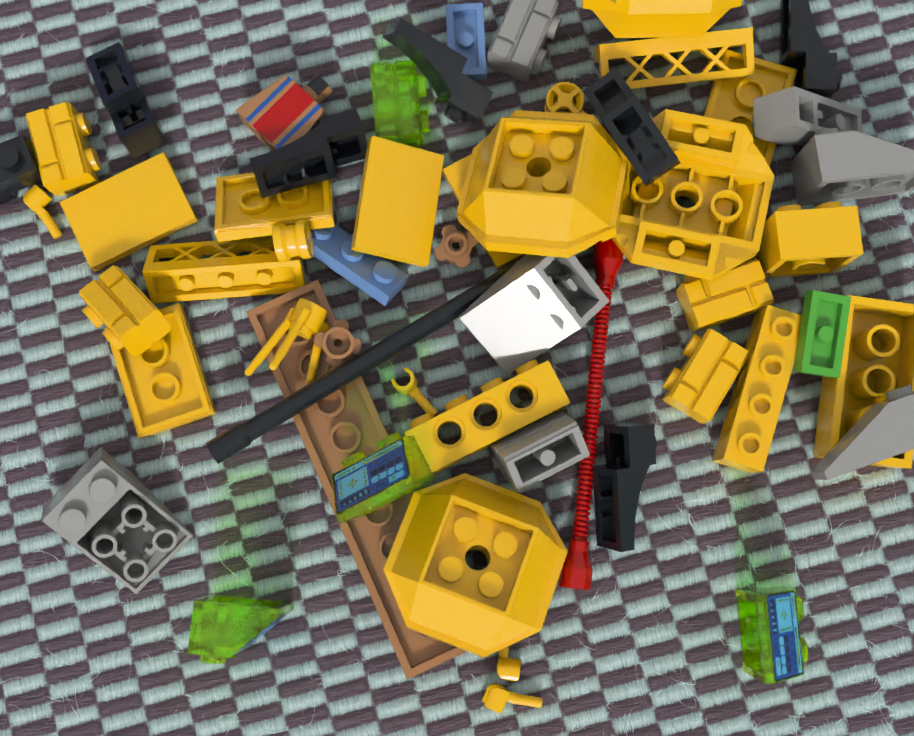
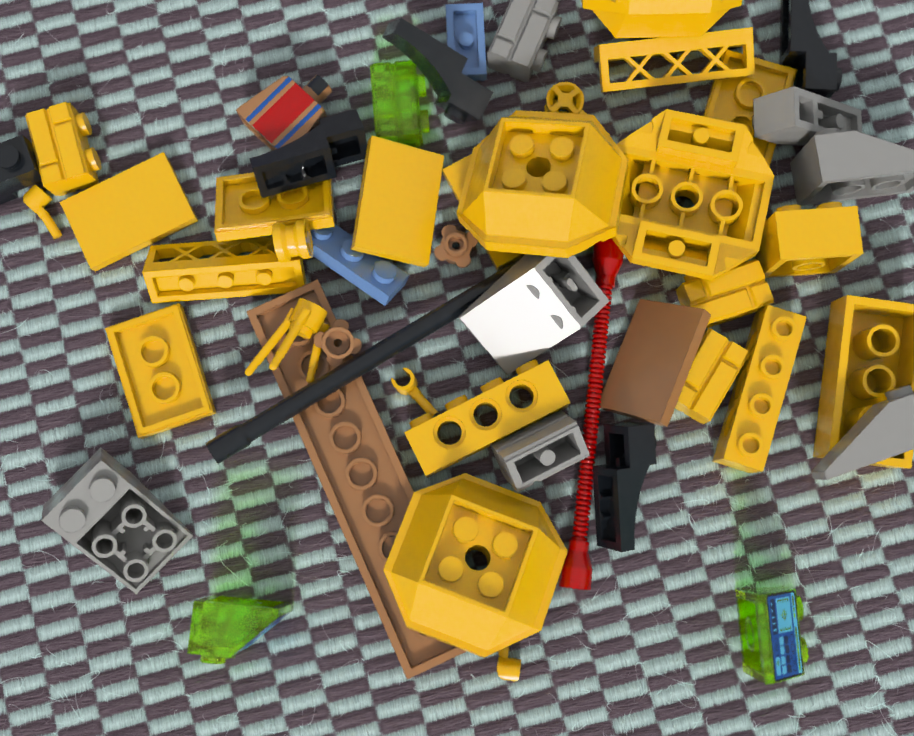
yellow brick [79,265,171,357] -> none
black slope [85,42,168,159] -> none
slope [331,432,435,524] -> none
yellow hand [482,683,542,713] -> none
black slope [583,67,680,186] -> none
bright green plate [793,290,851,378] -> none
none -> medium nougat tile [599,299,711,427]

